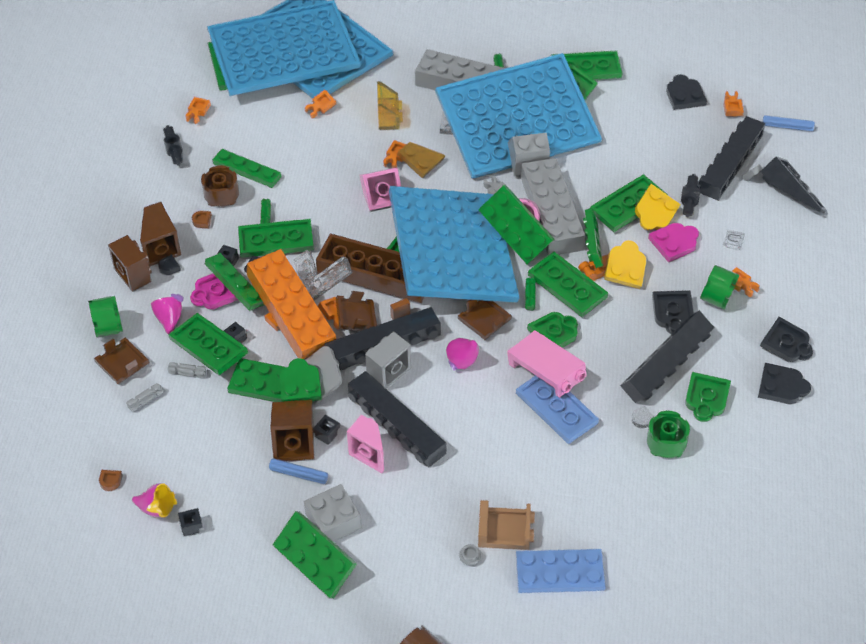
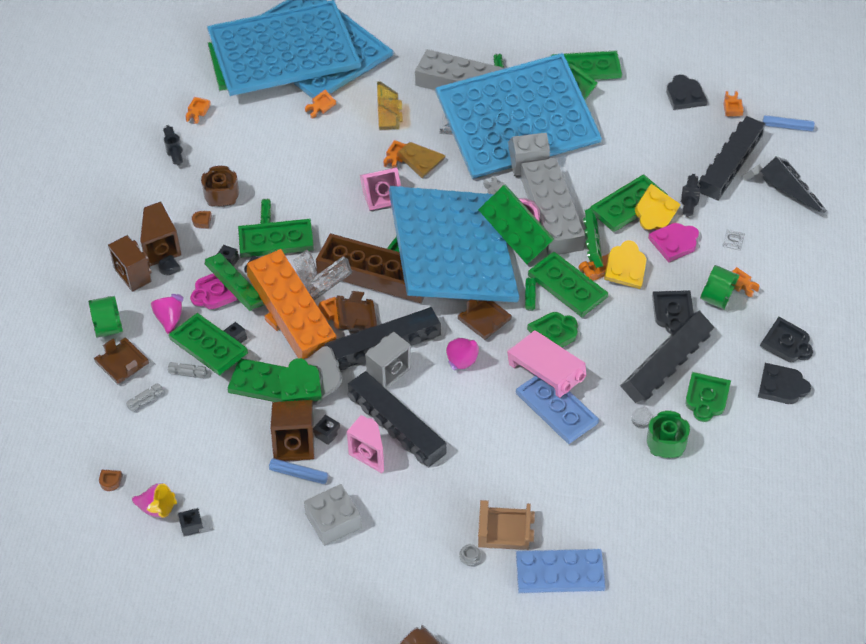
green plate [212,149,282,188] -> none
green plate [272,511,357,598] -> none
dark orange tile [390,298,411,320] -> none

